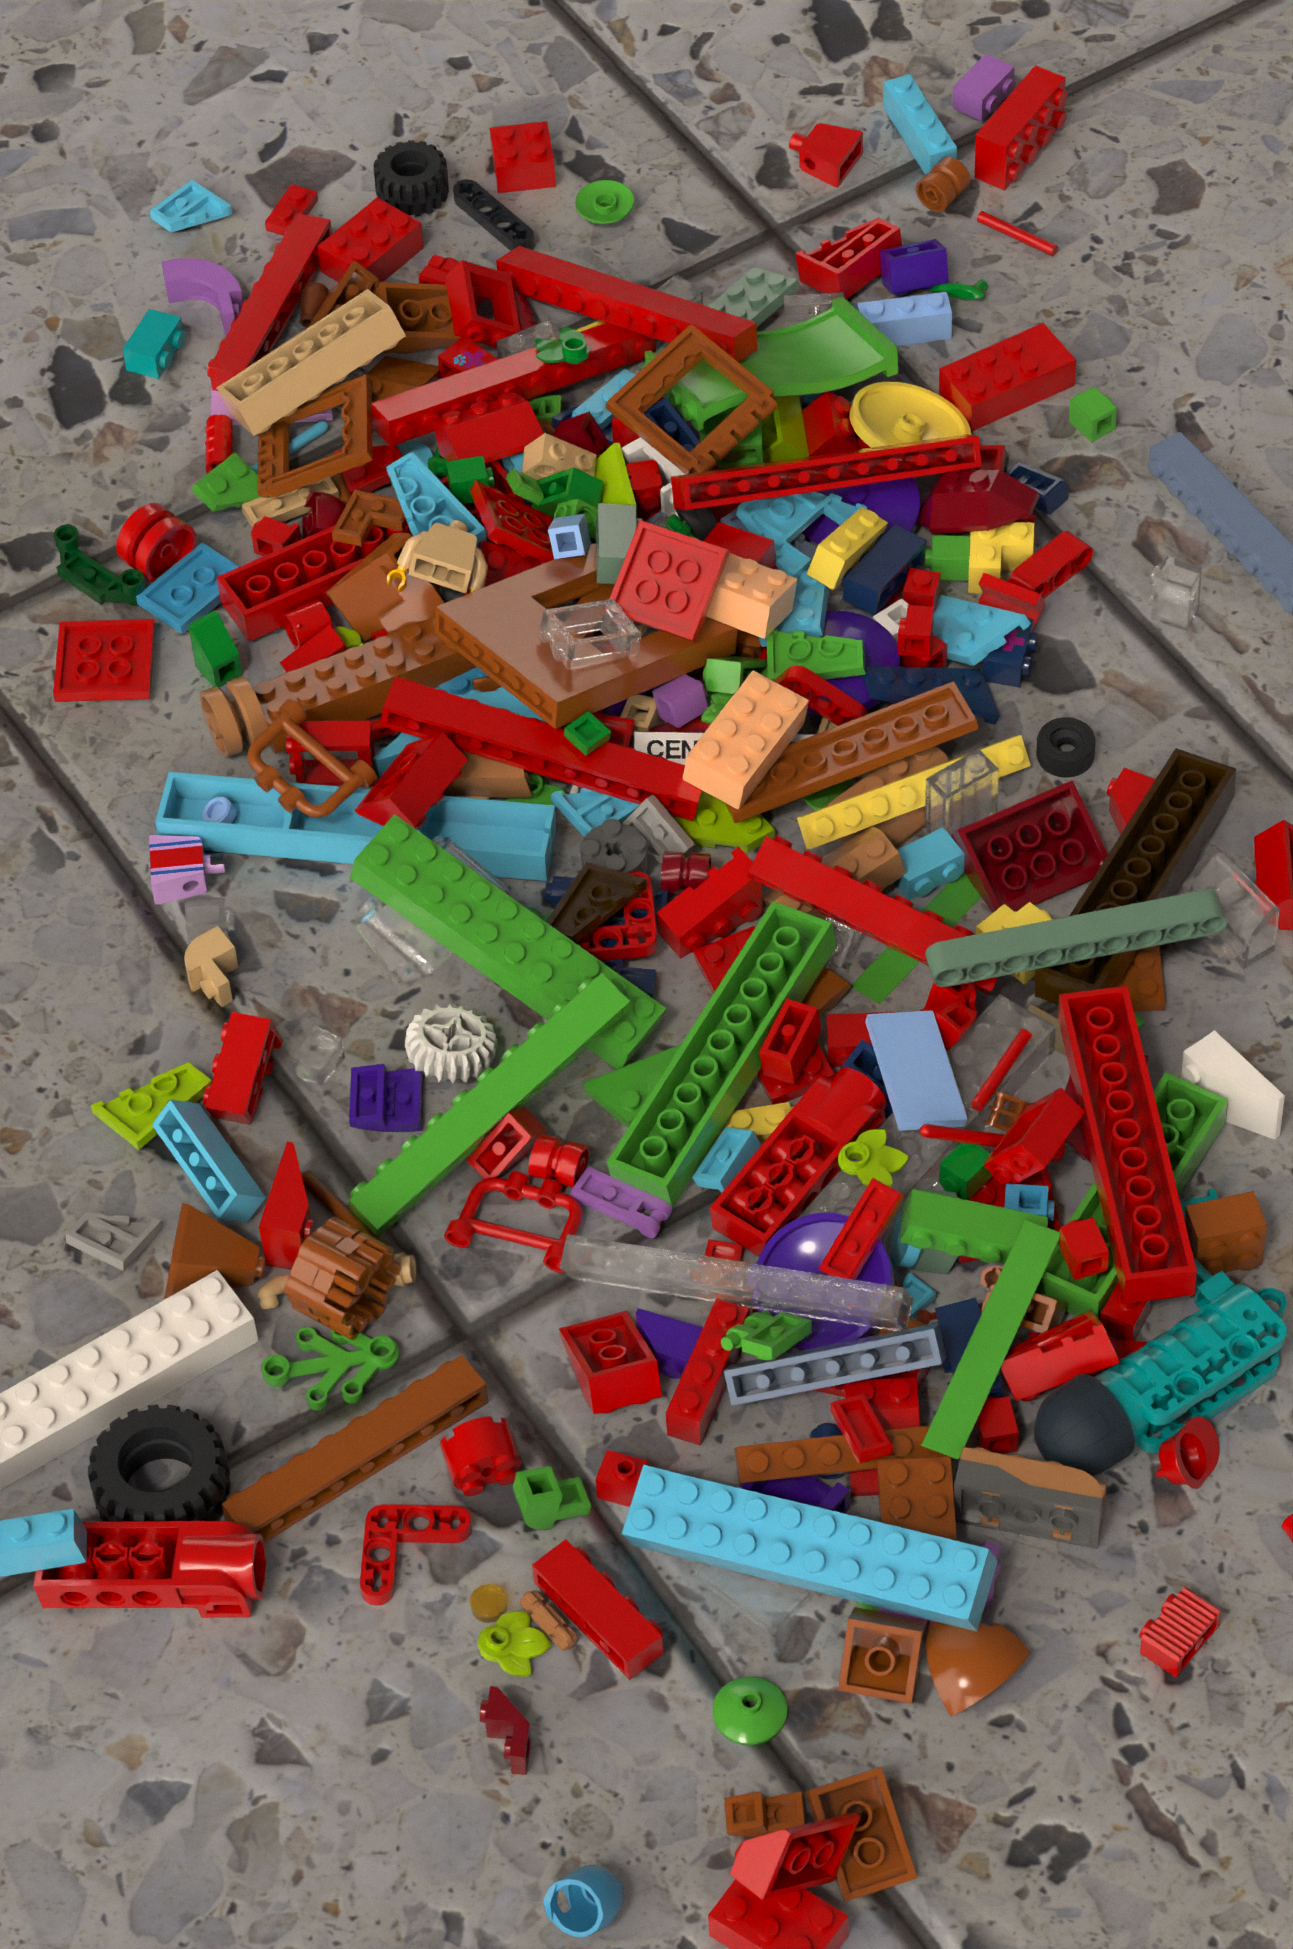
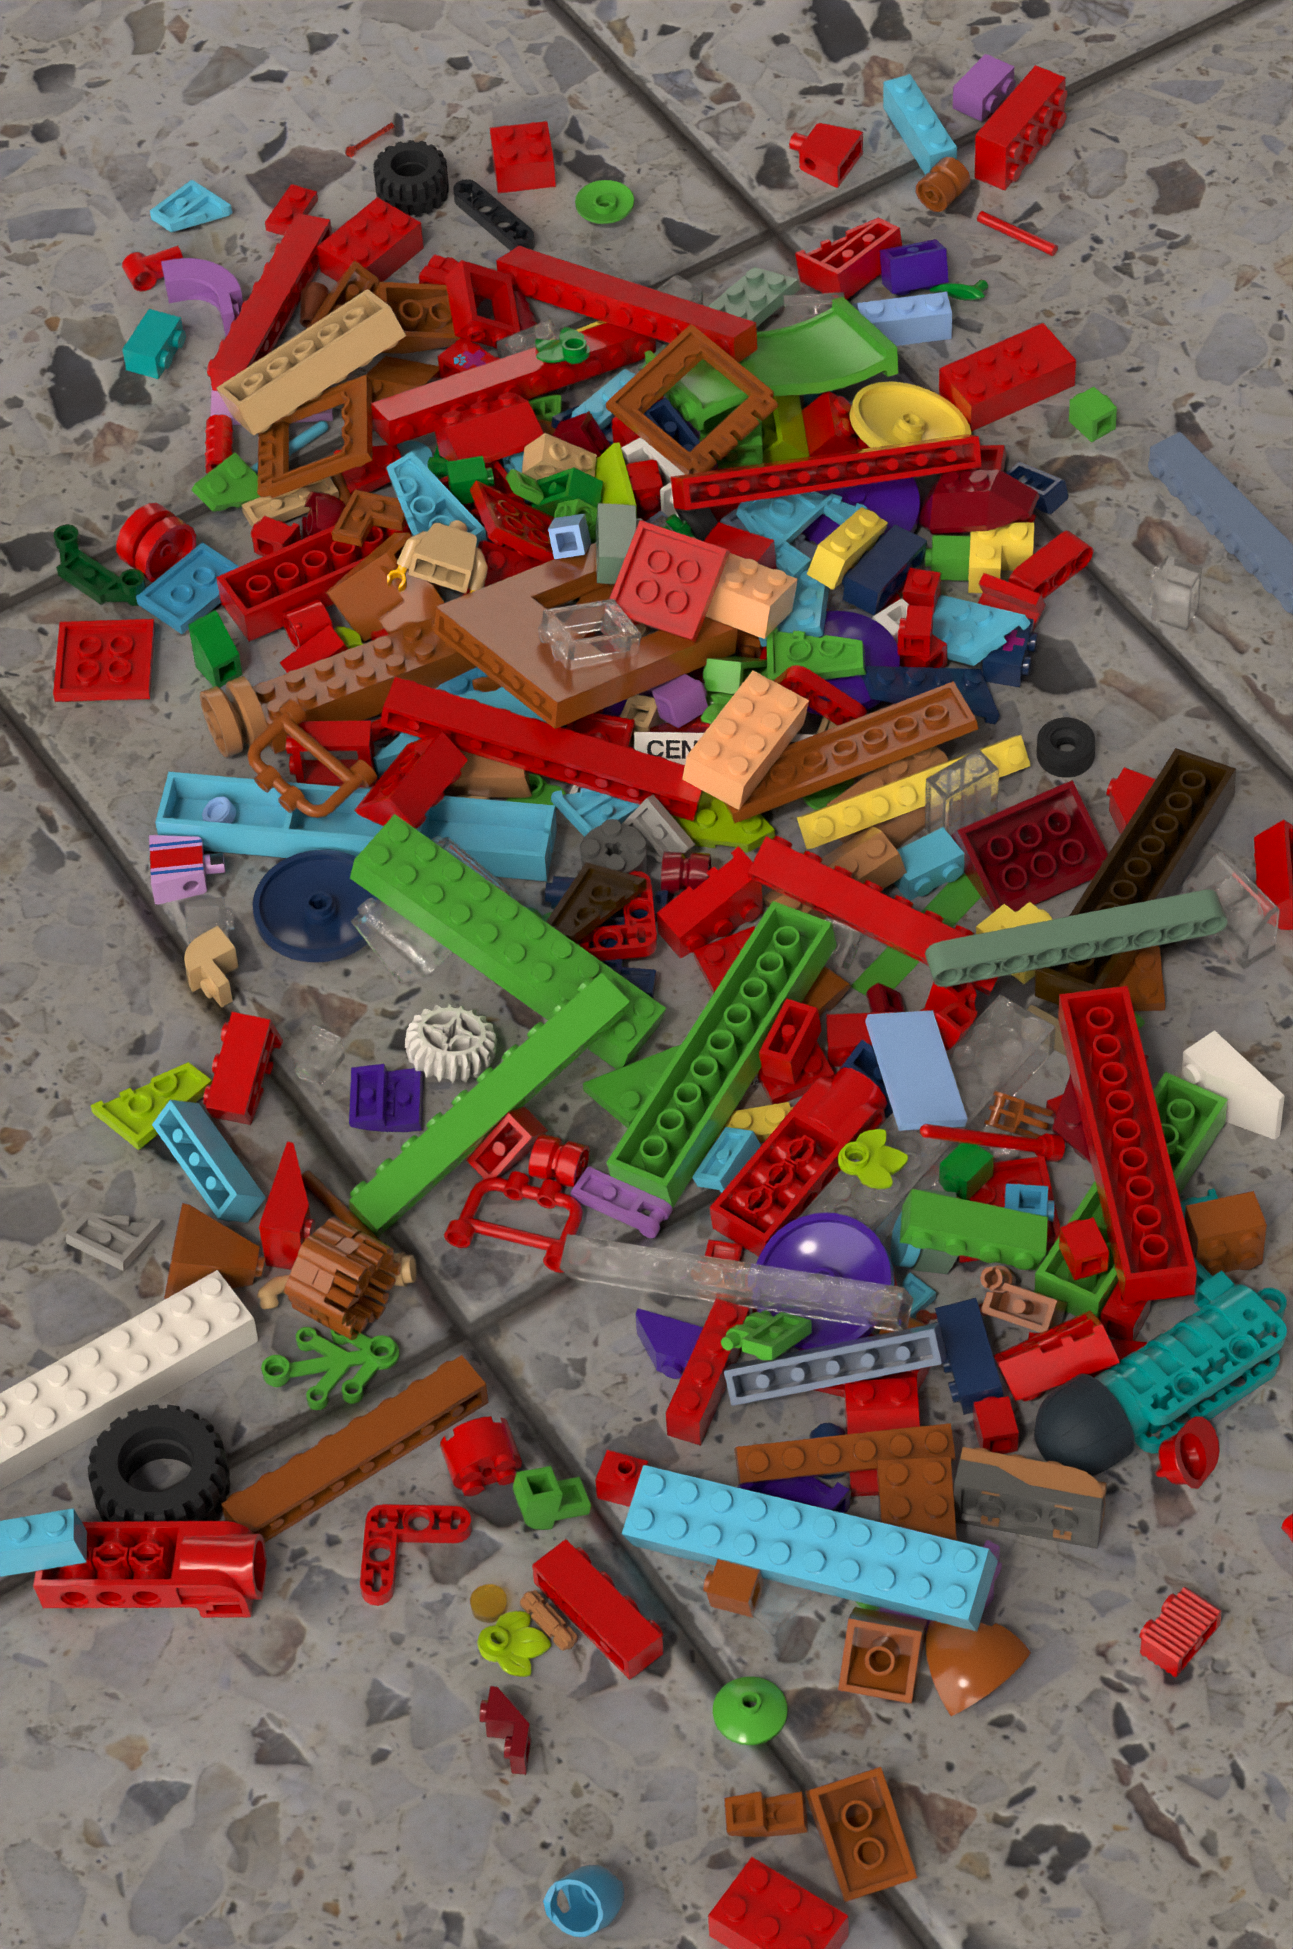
red slope [559,1311,662,1415] -> none
green plate [563,711,611,756] -> none
red slope [730,1812,861,1900] -> none
red tile [818,1178,905,1288] -> none
red tile [830,1393,893,1464] -> none
bright green sticker [921,1220,1060,1460] -> none
red bar [971,1029,1032,1112] -> none
red window [983,1088,1085,1187] -> none
none -> red piece [122,246,183,292]
none -> dark blue dish [253,850,386,962]
none -> clear red hinge [345,122,395,157]
none -> dark orange brick [703,1559,764,1618]
none -> dark red brick [866,982,905,1013]

